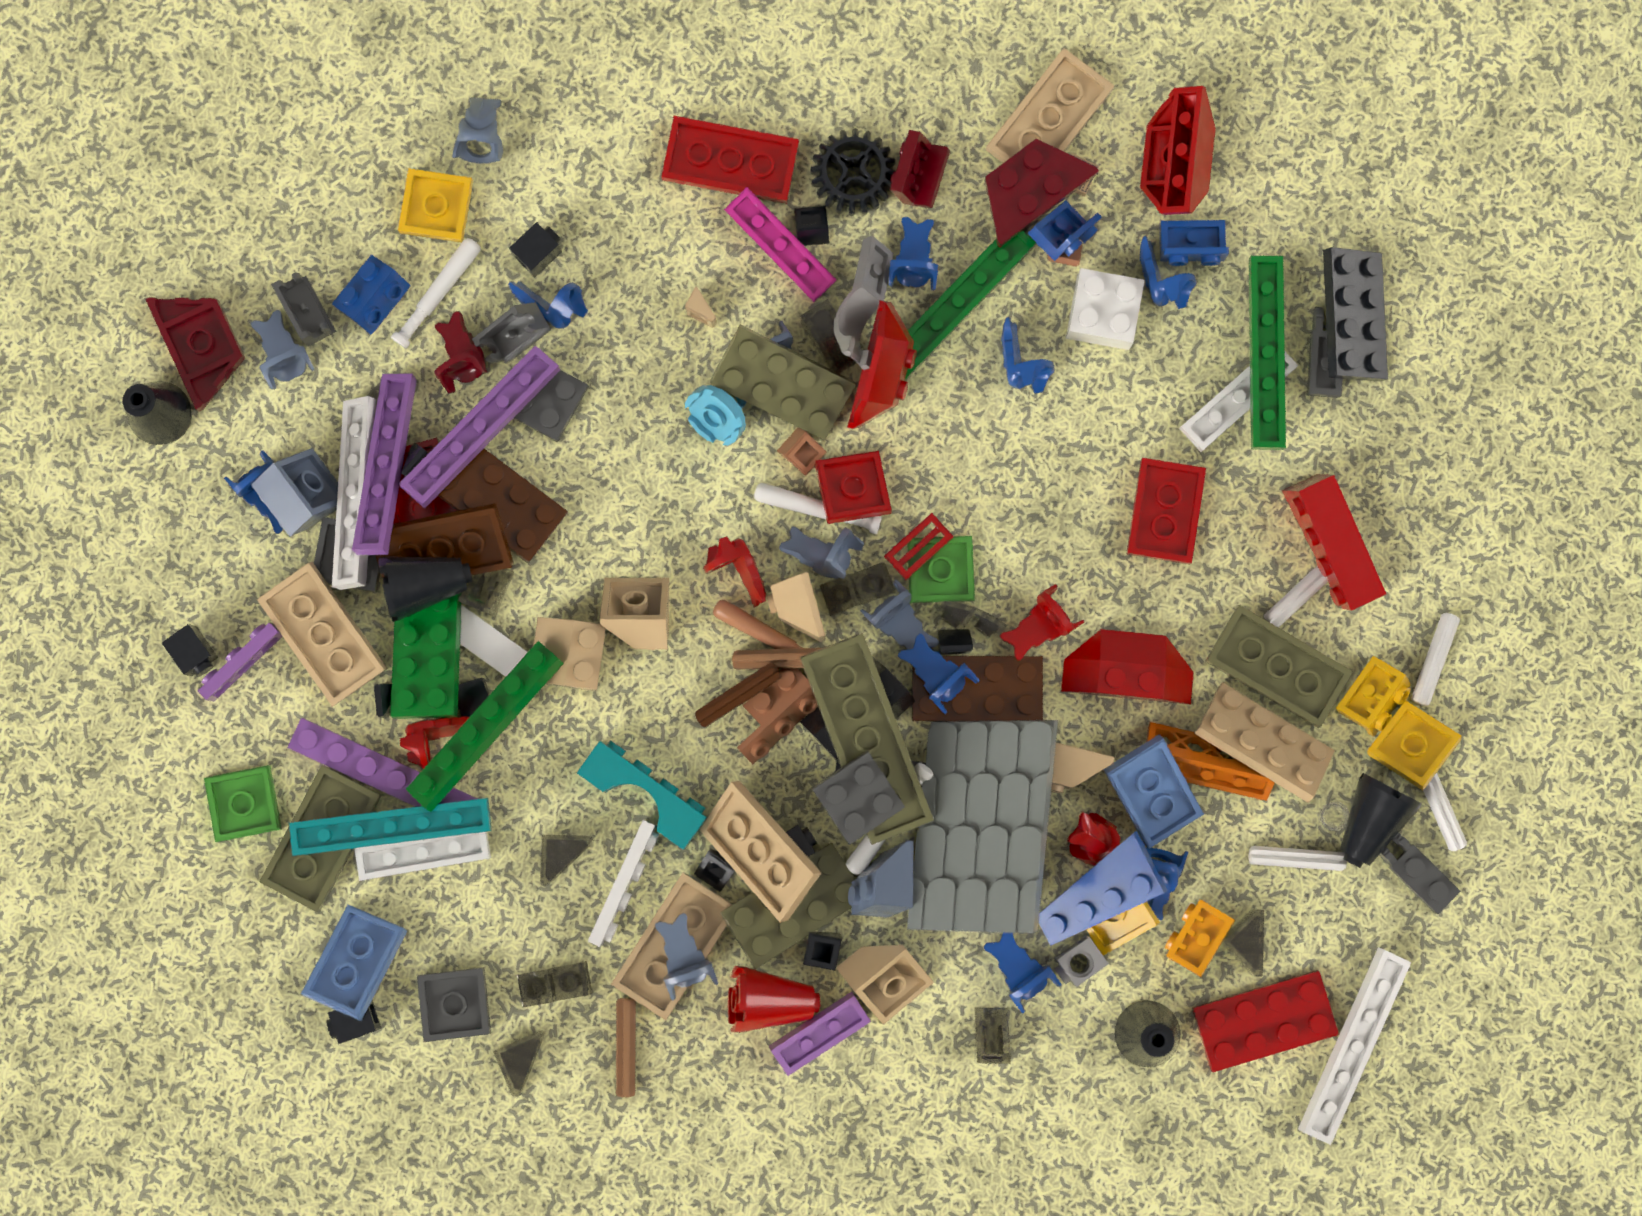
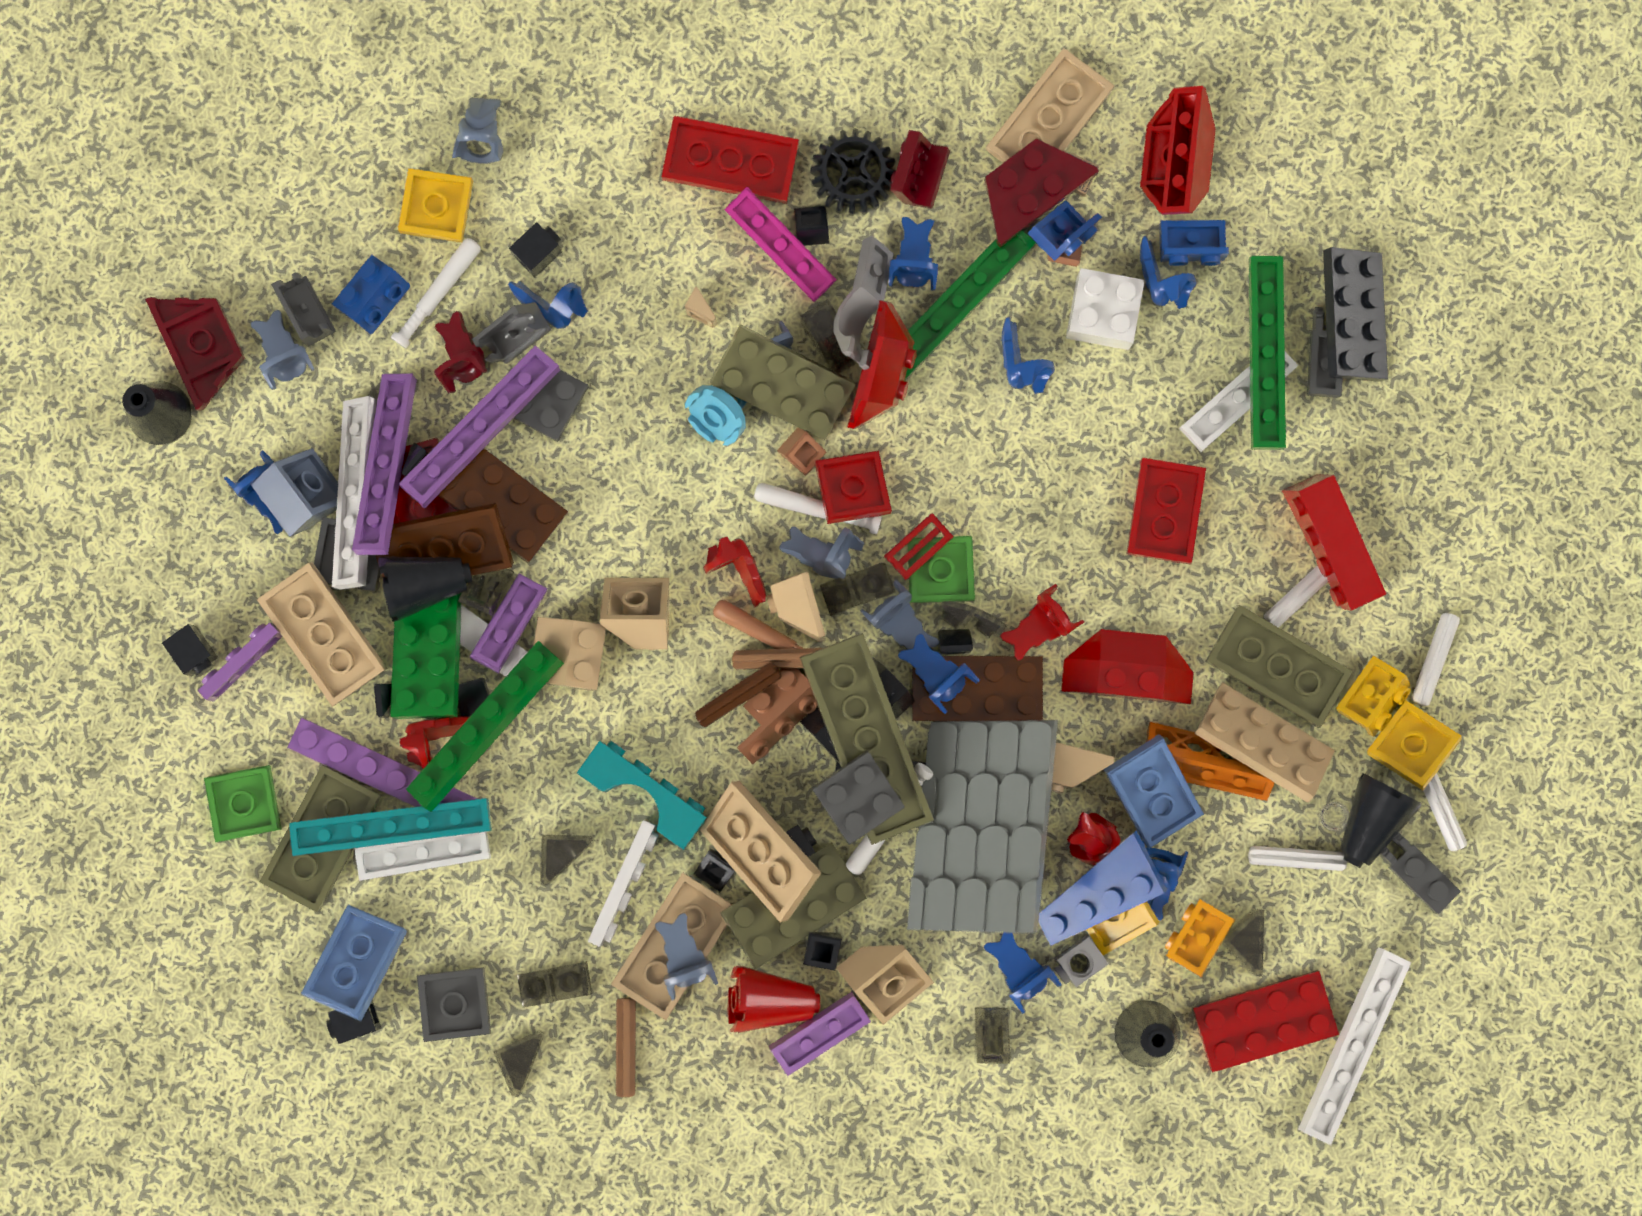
sand blue slope [848,840,913,918] -> none
none -> medium lavender tile [470,573,547,674]

